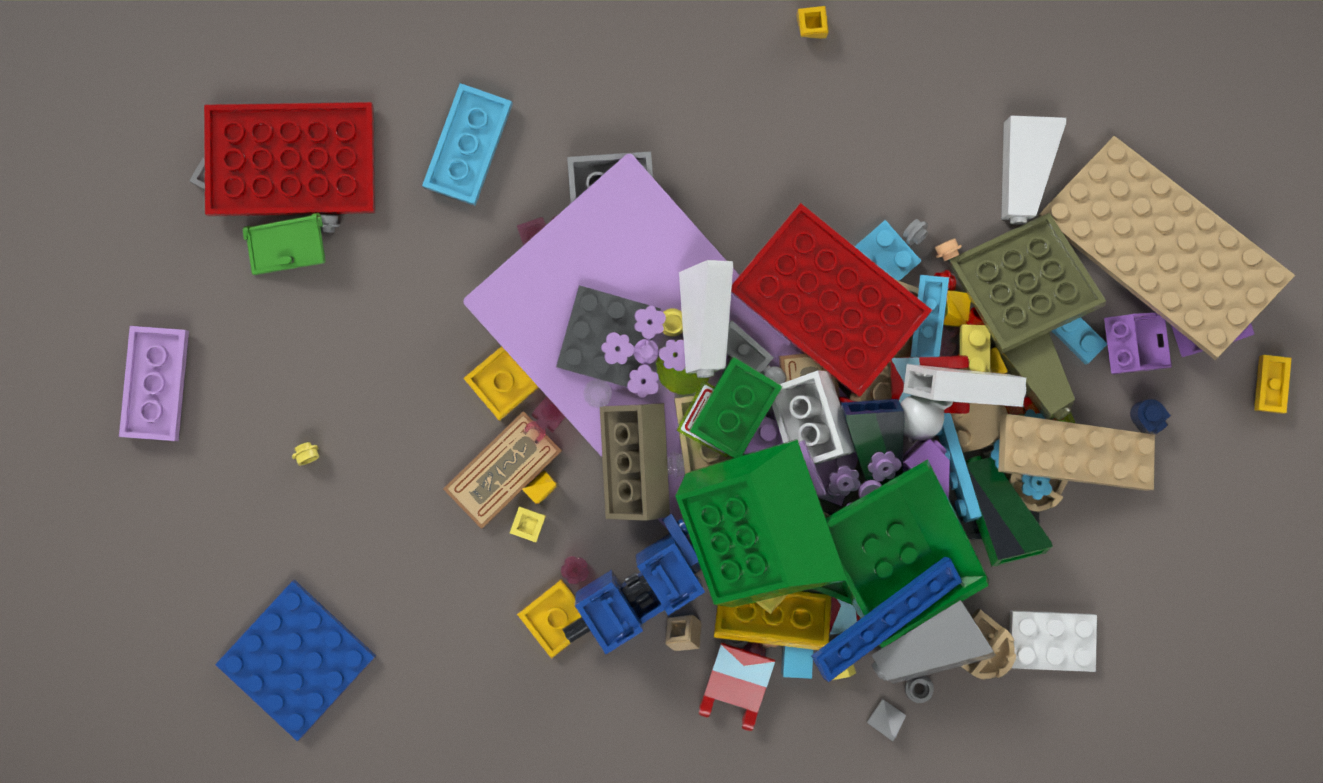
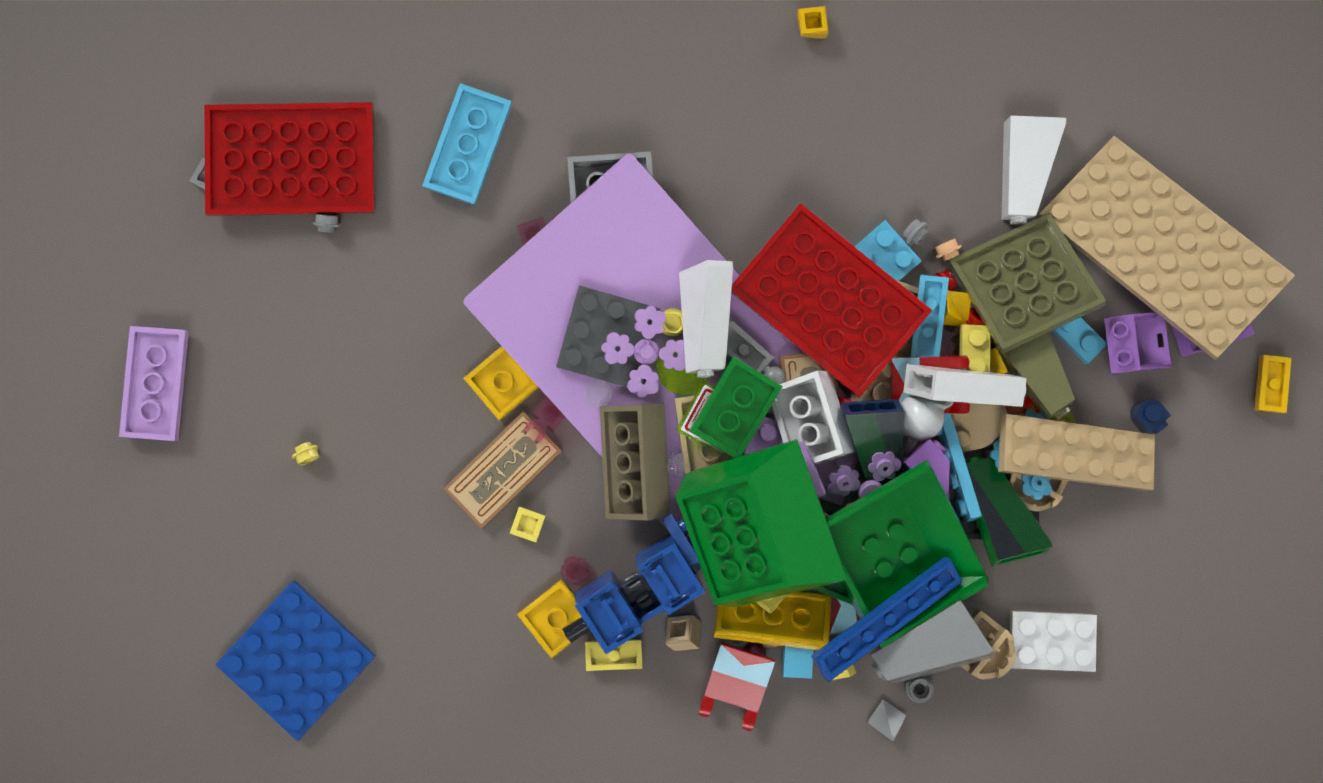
bright green door [243,213,326,275] -> none
yellow slope [522,471,558,504] -> none
none -> light yellow plate [585,639,643,671]

